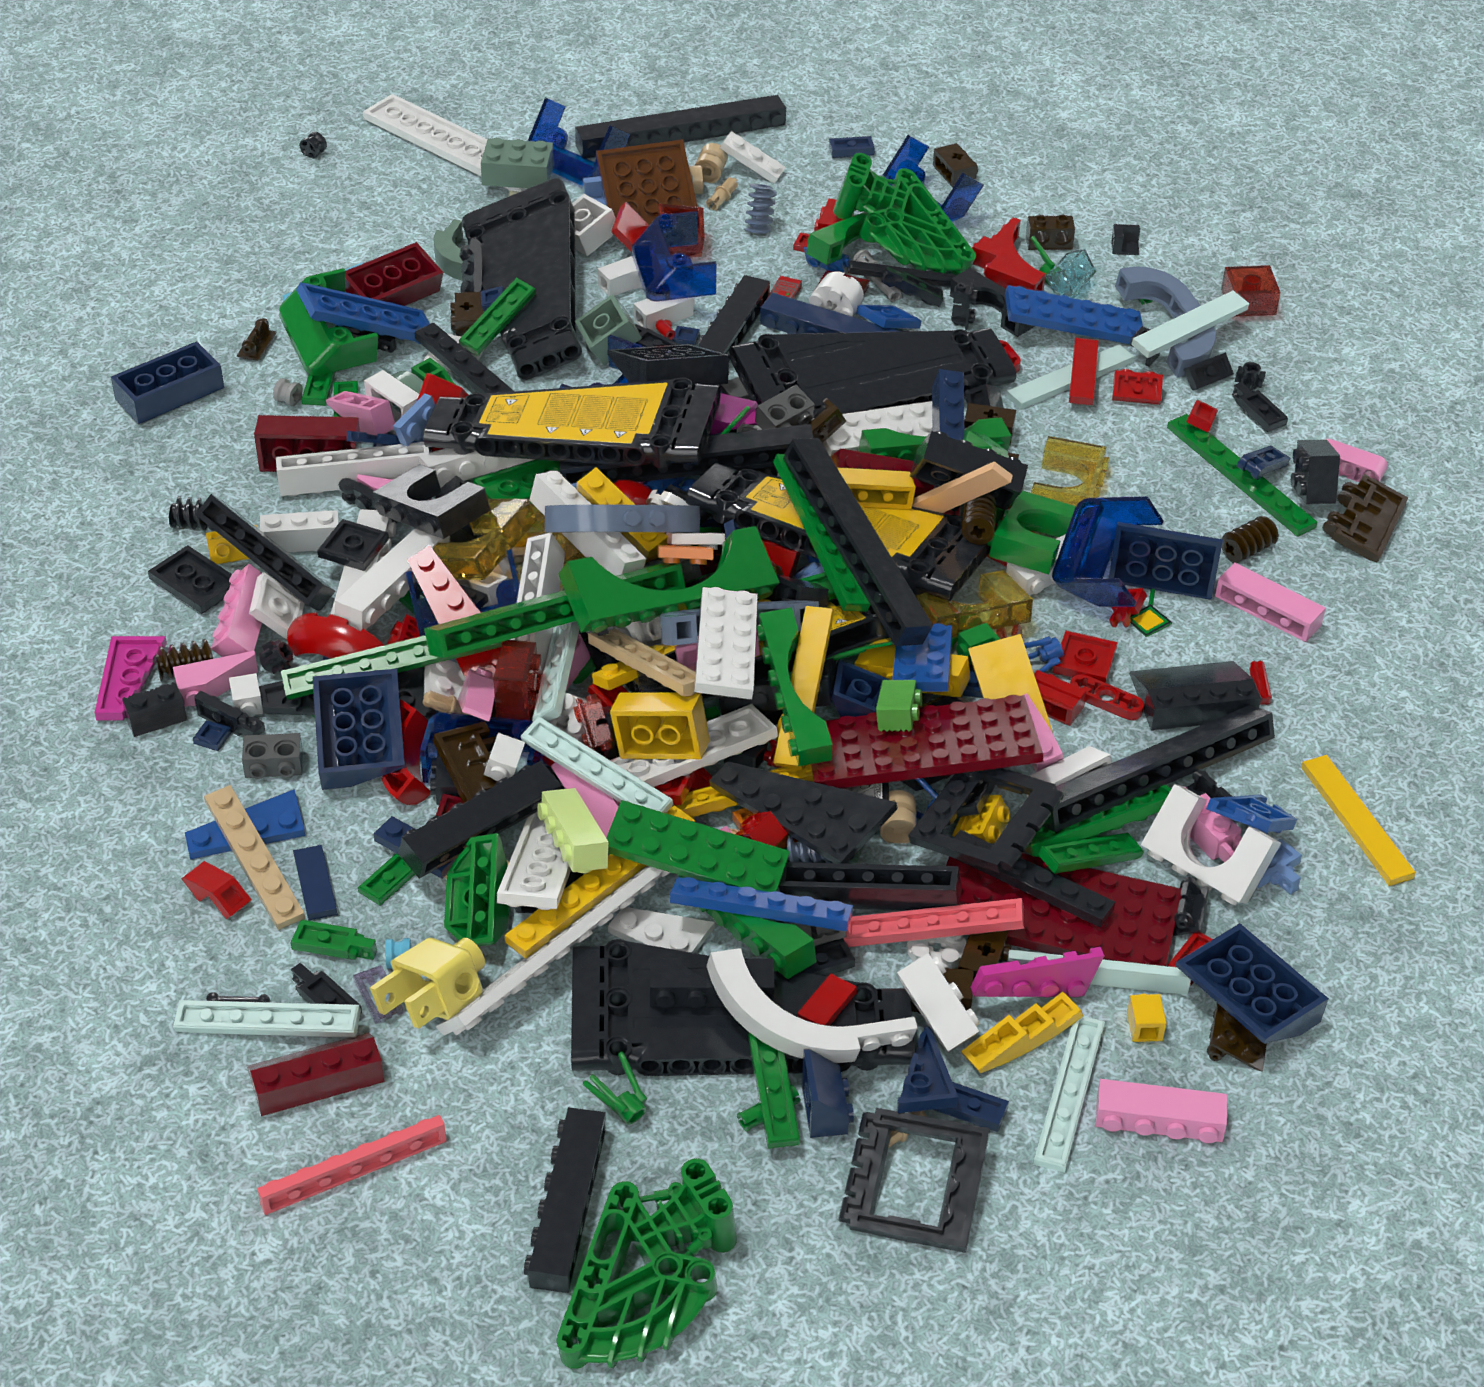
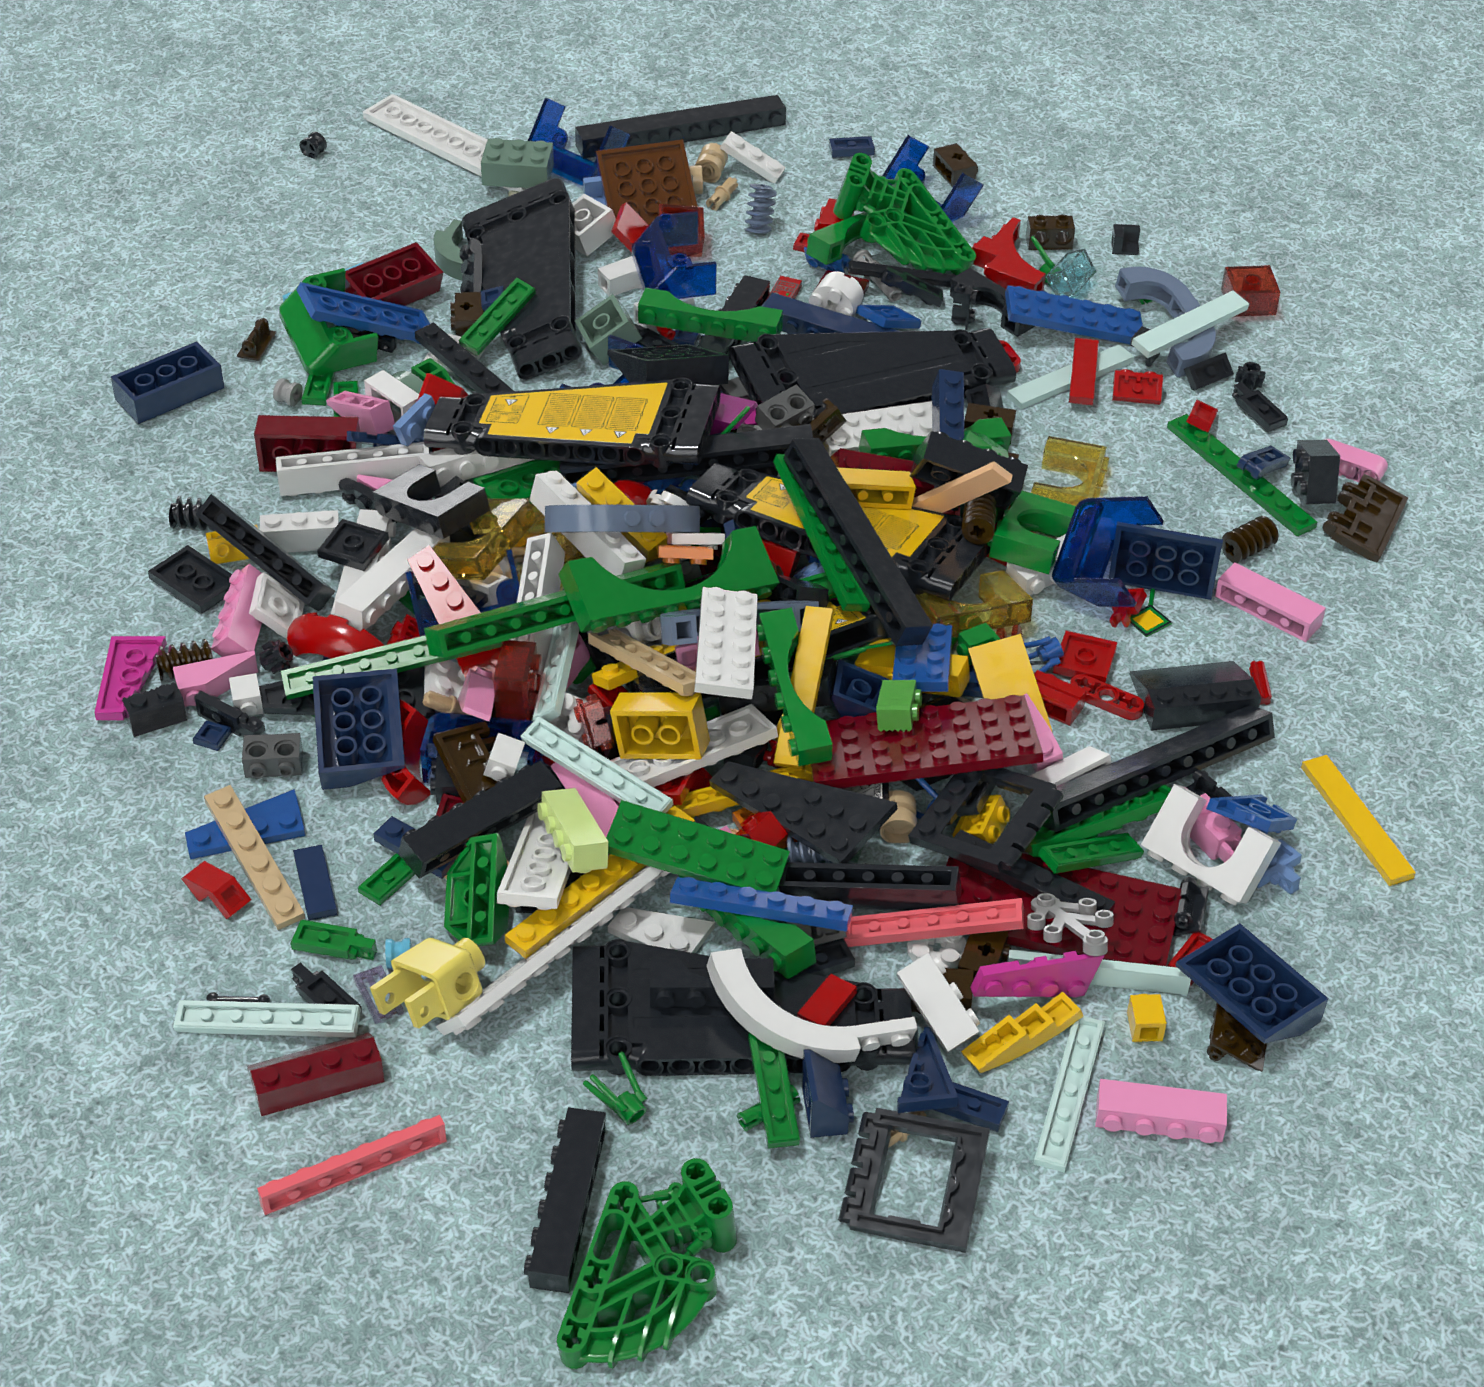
none -> green arch [638,288,783,342]
none -> light grey plant [1027,893,1113,956]

